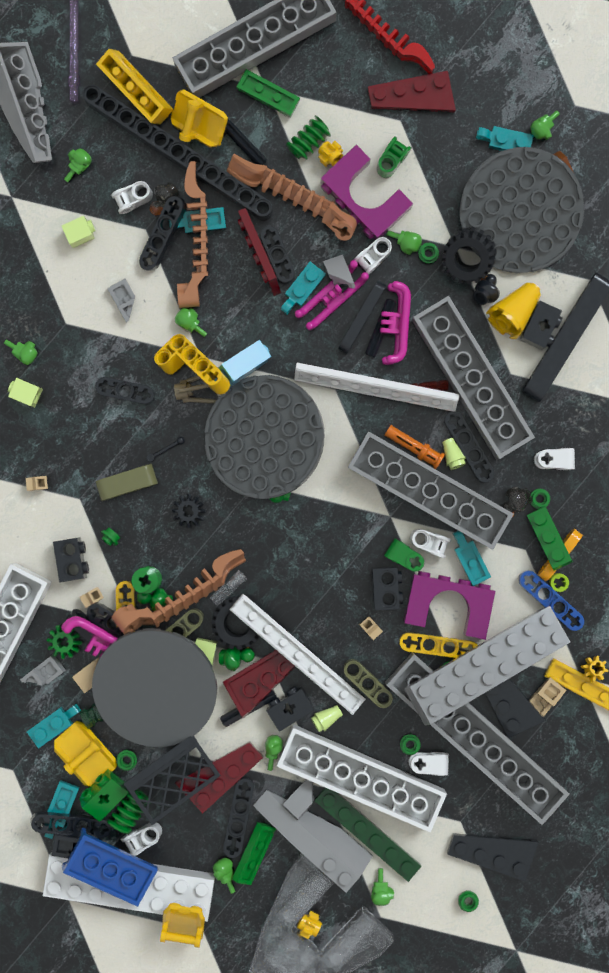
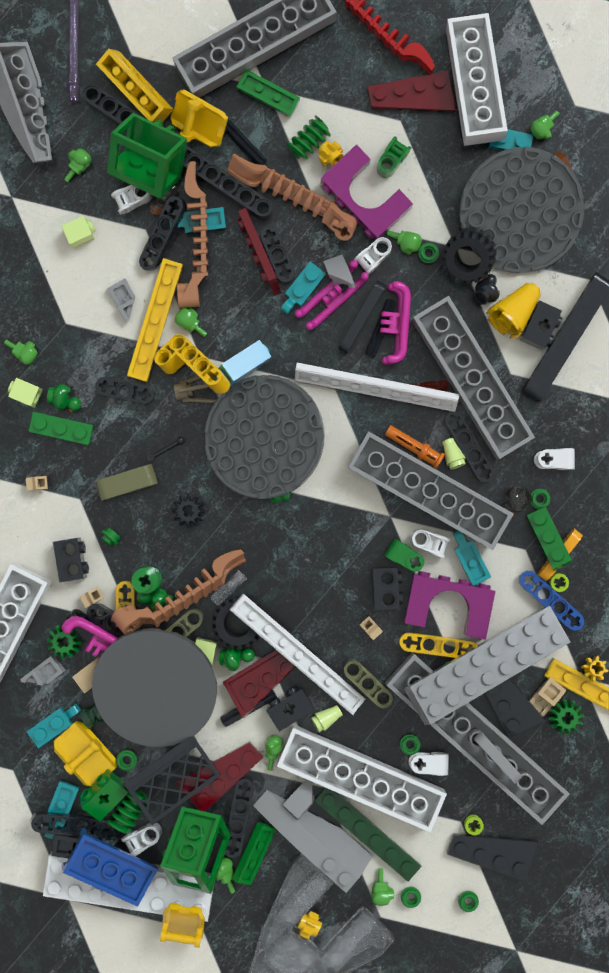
none -> green plate [29,412,94,446]
none -> green animal [47,384,81,413]
none -> green piece [107,113,187,199]
none -> yellow plate [127,258,183,382]
none -> green piece [160,807,231,894]
none -> green plate [401,886,421,908]
none -> white brick [446,13,508,146]
none -> lime bush [464,815,484,835]
none -> light grey beam [474,732,523,784]
none -> green gear [548,699,584,735]

